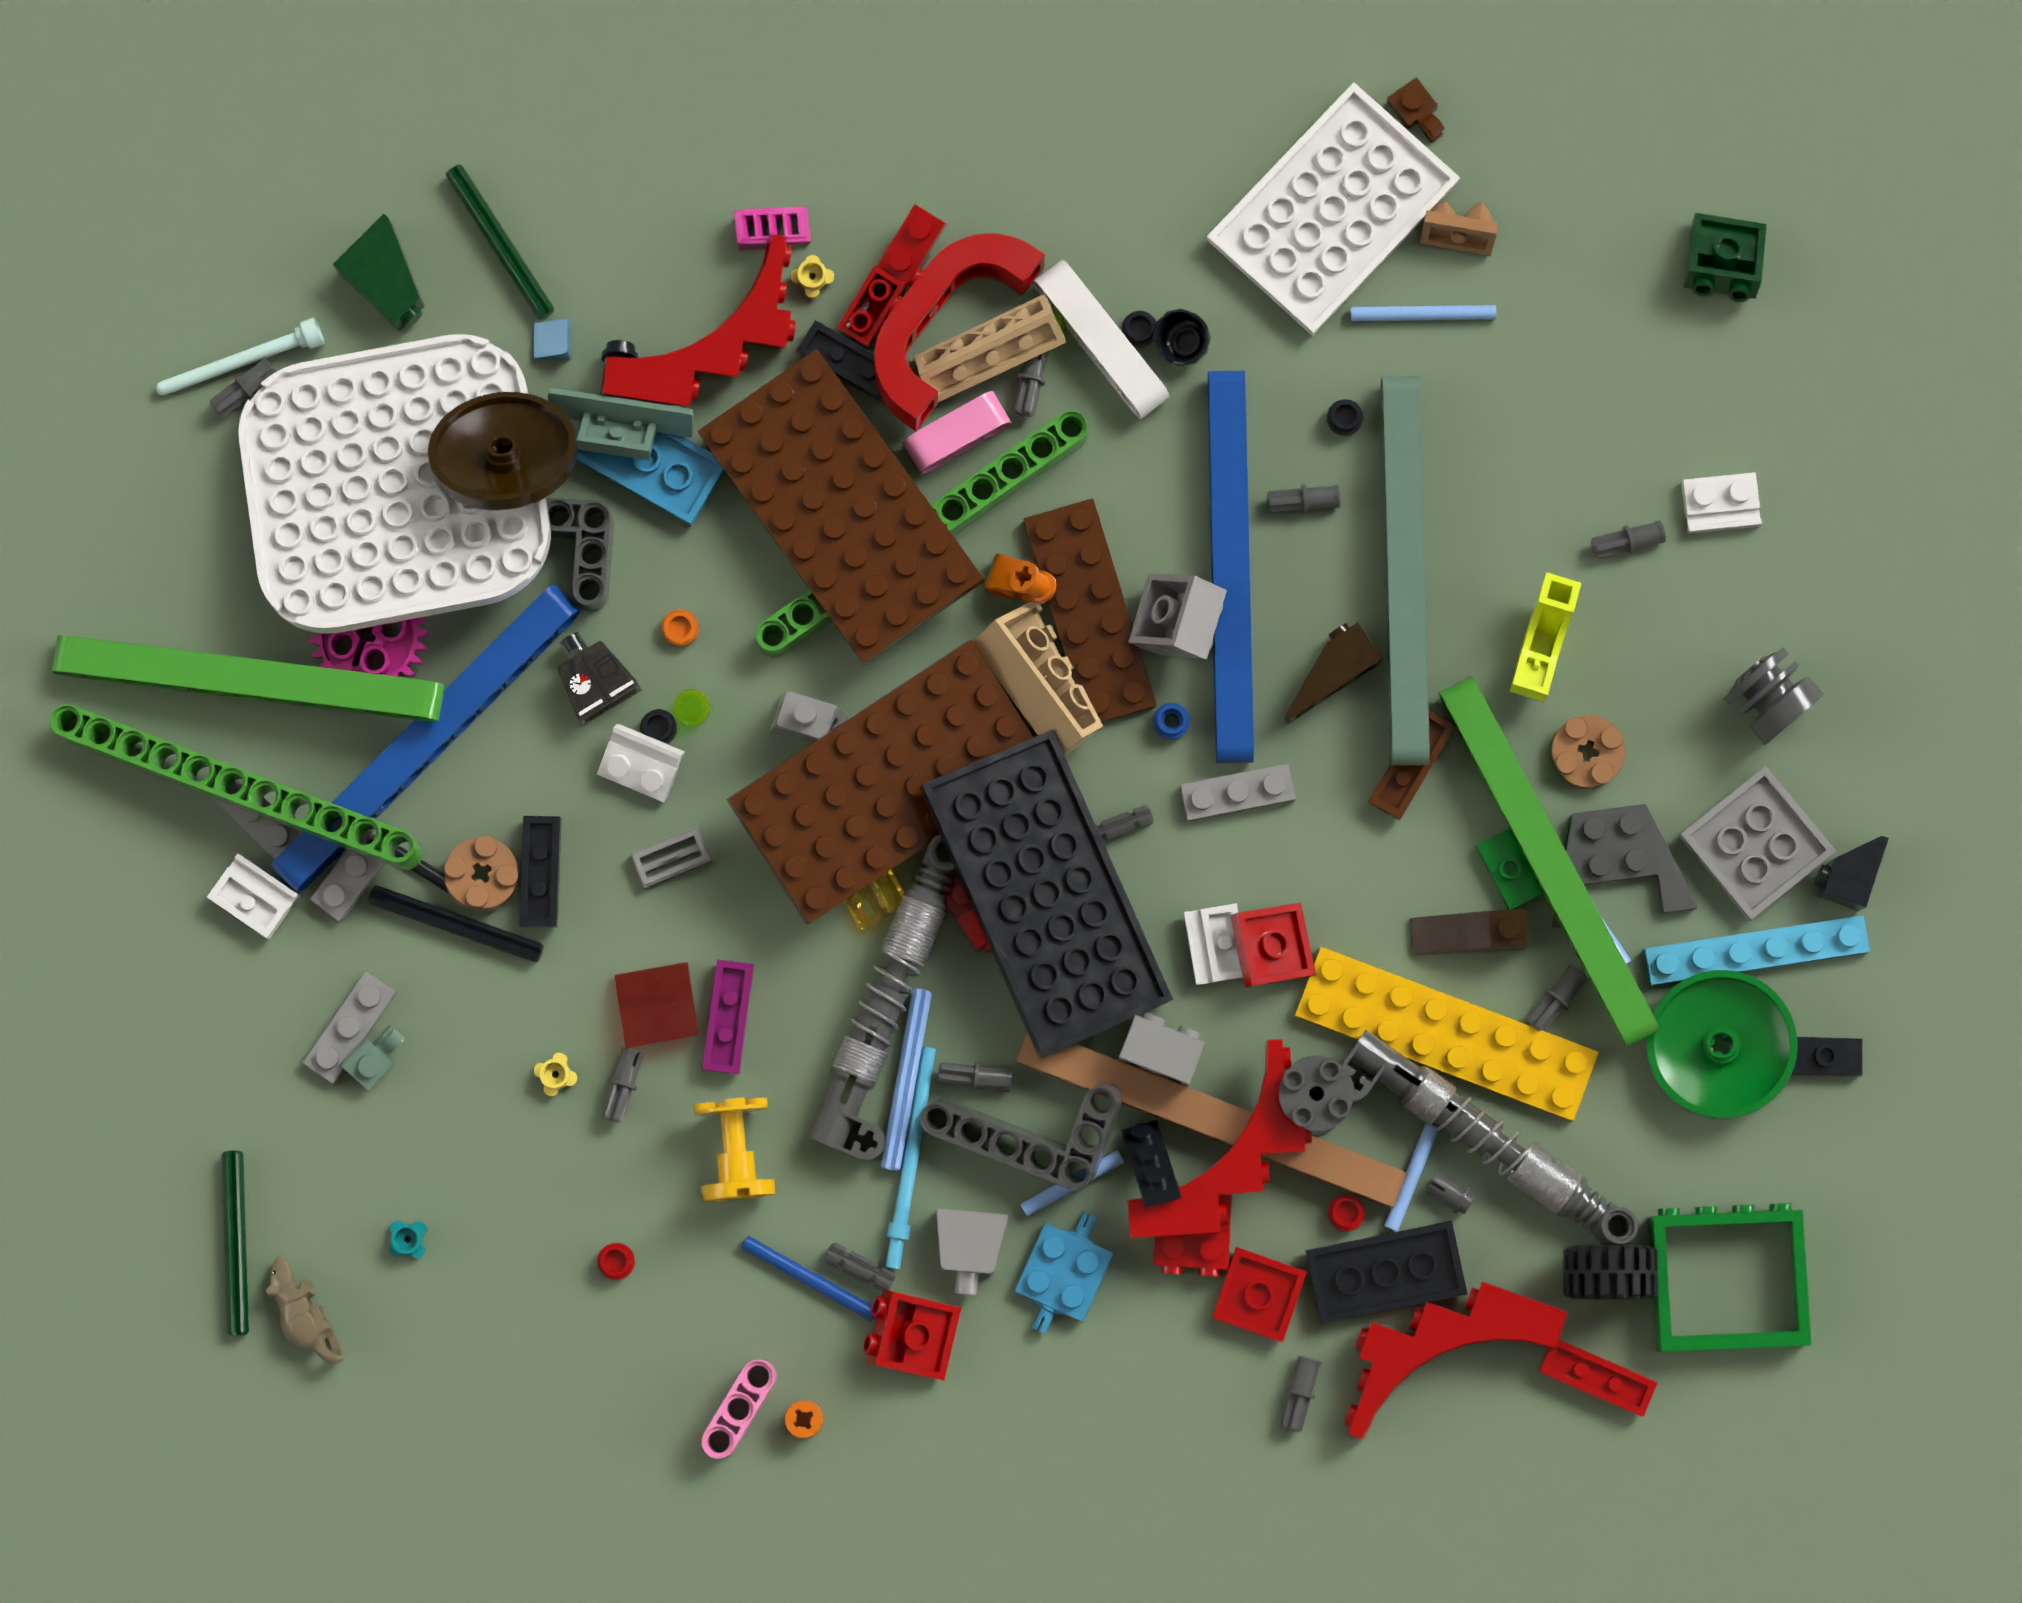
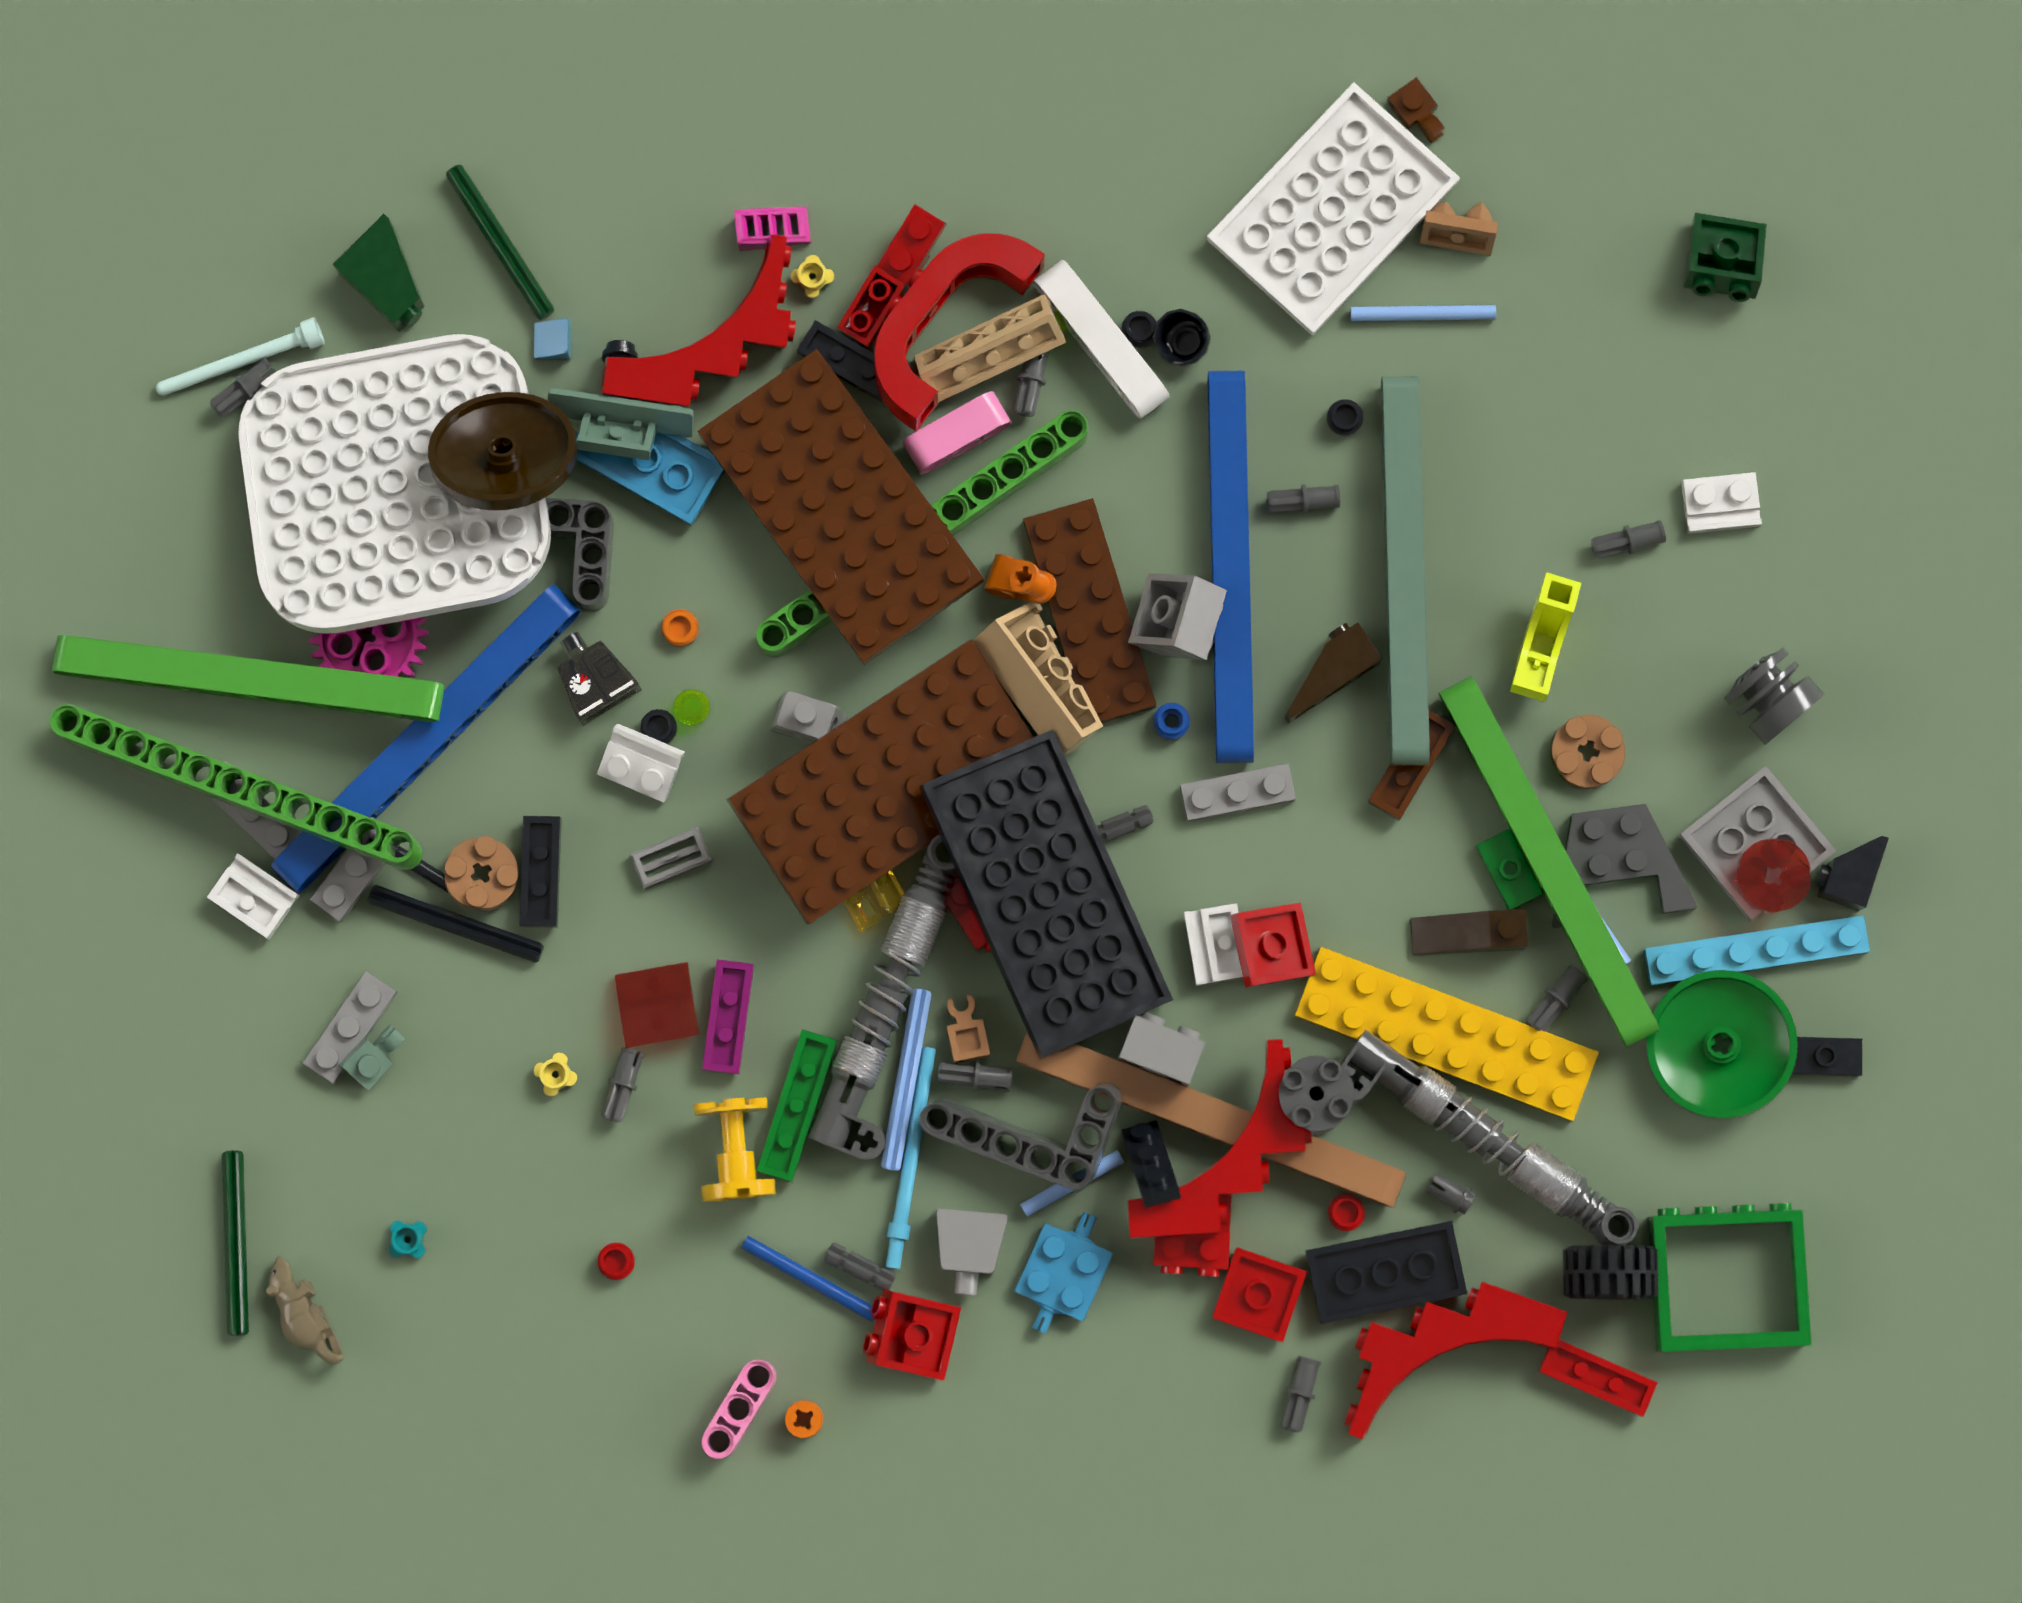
light blue bar [1384,1123,1439,1232] -> none
none -> green plate [756,1029,838,1183]
none -> medium nougat plate [947,995,990,1064]
none -> clear red plate [1734,839,1811,914]

